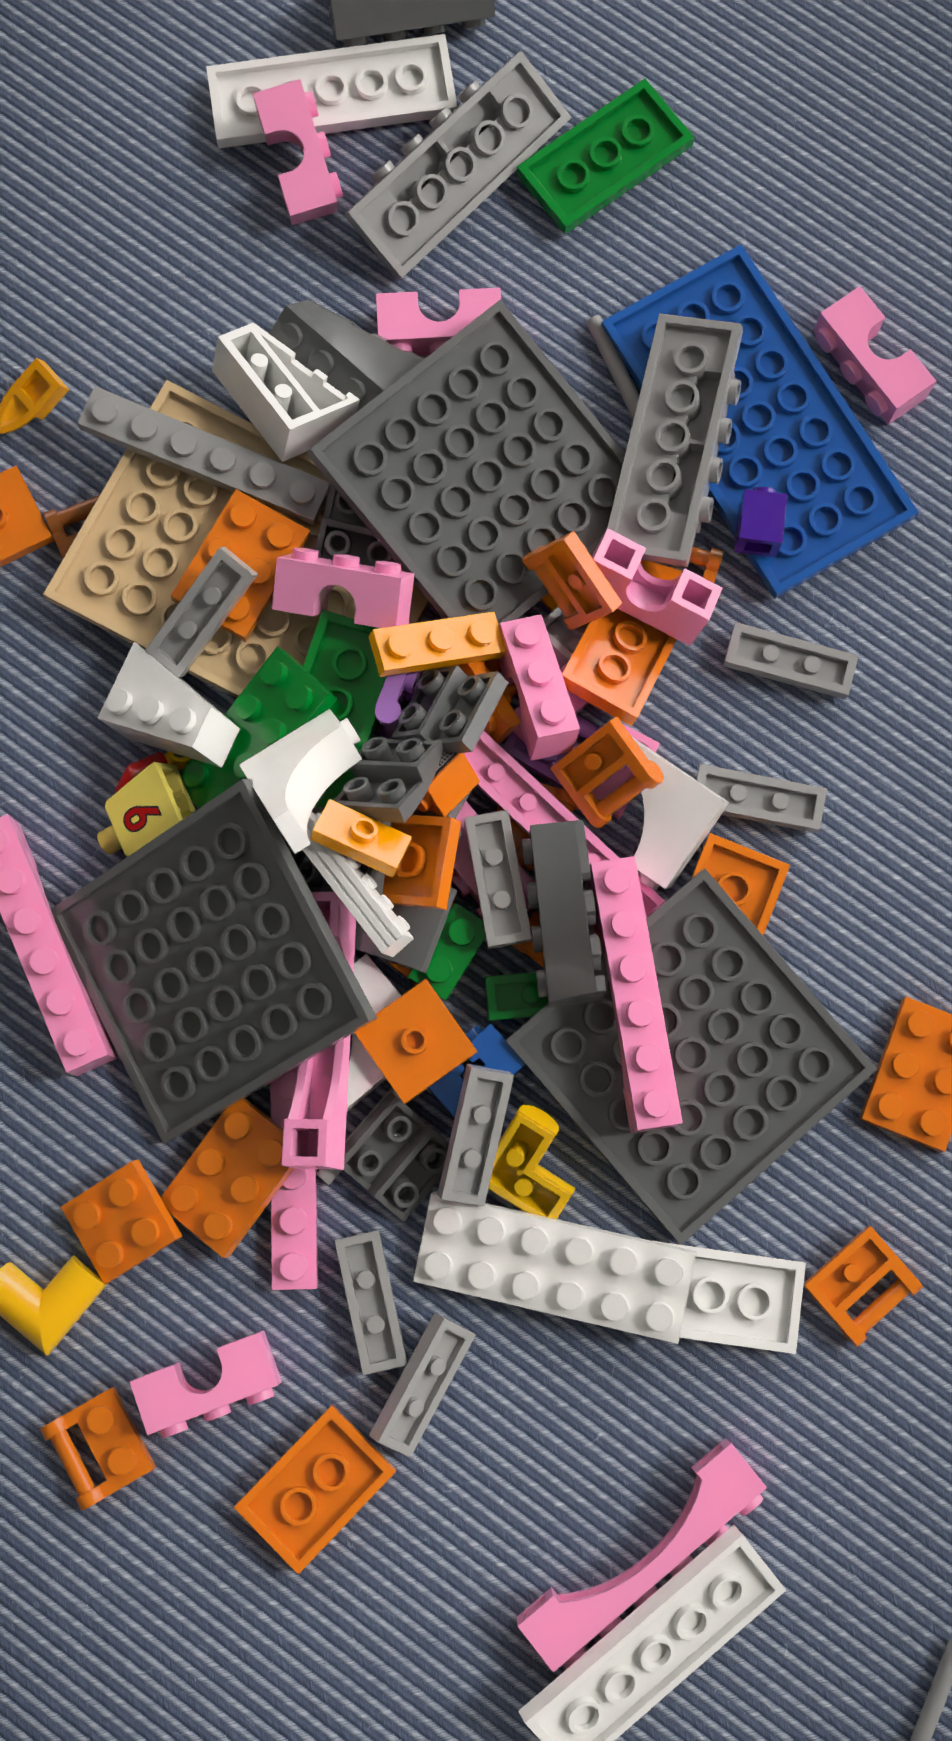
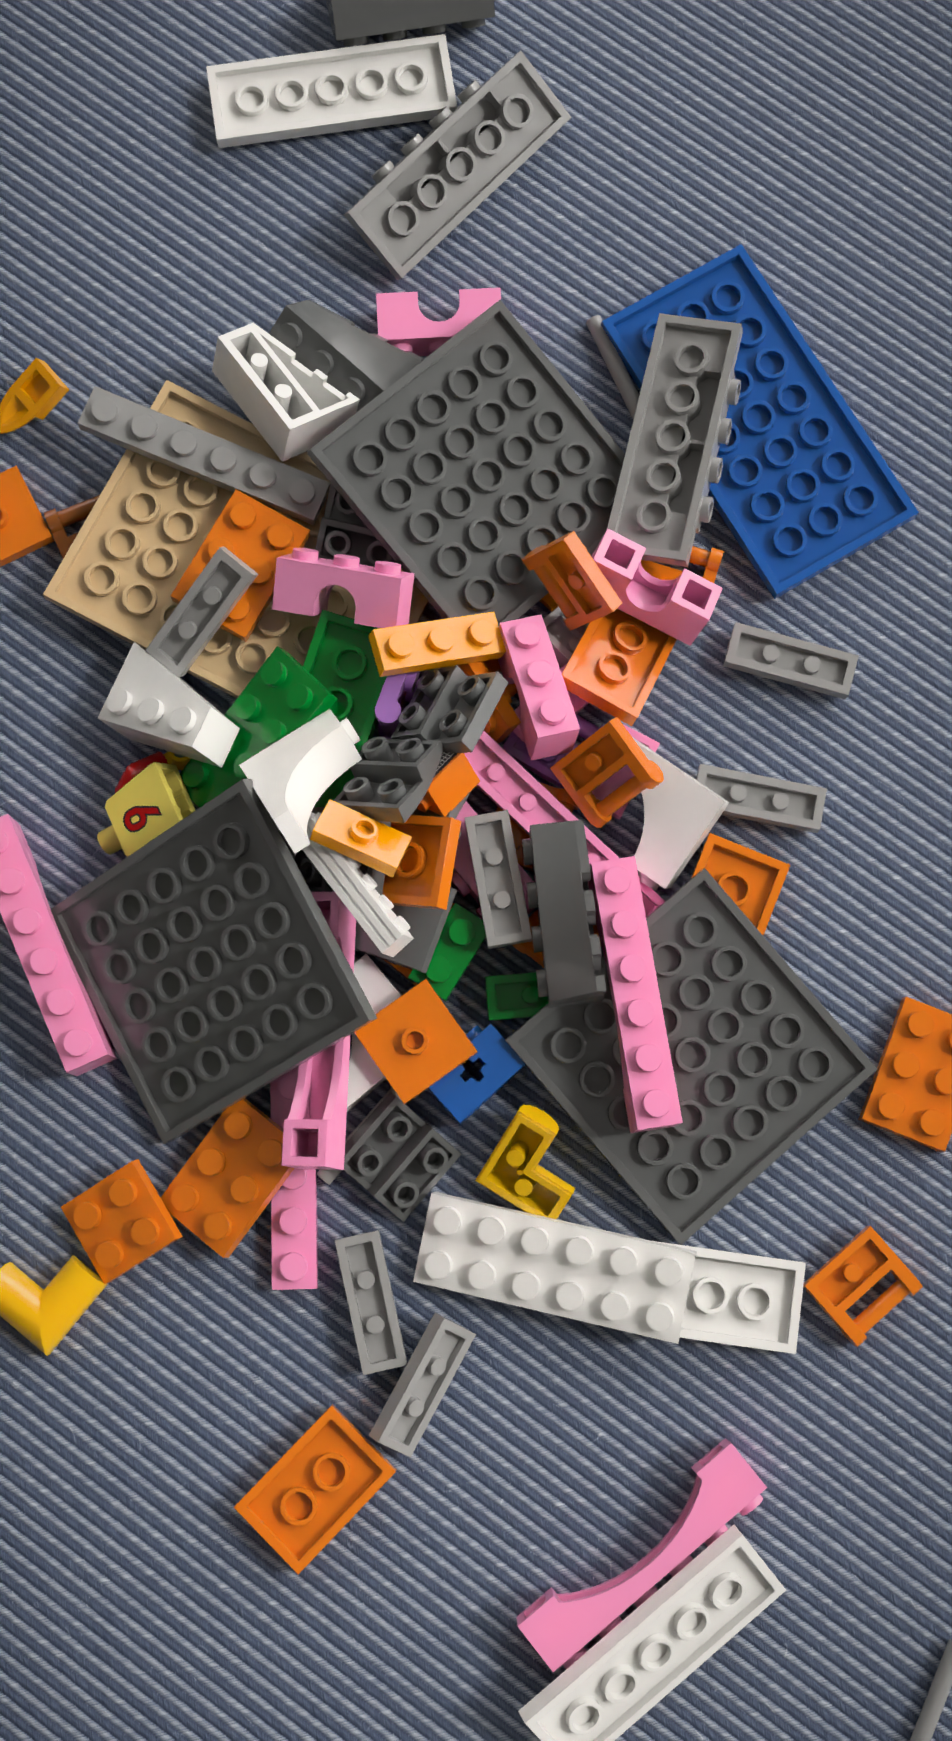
orange plate [40,1386,156,1511] -> none
bright pink arch [130,1330,282,1439] -> none
bright pink arch [253,79,343,225] -> none
light grey plate [437,1064,514,1206] -> none
green plate [516,78,695,235] -> none
dark purple brick [734,487,788,557] -> none
bright pink arch [813,286,936,425] -> none

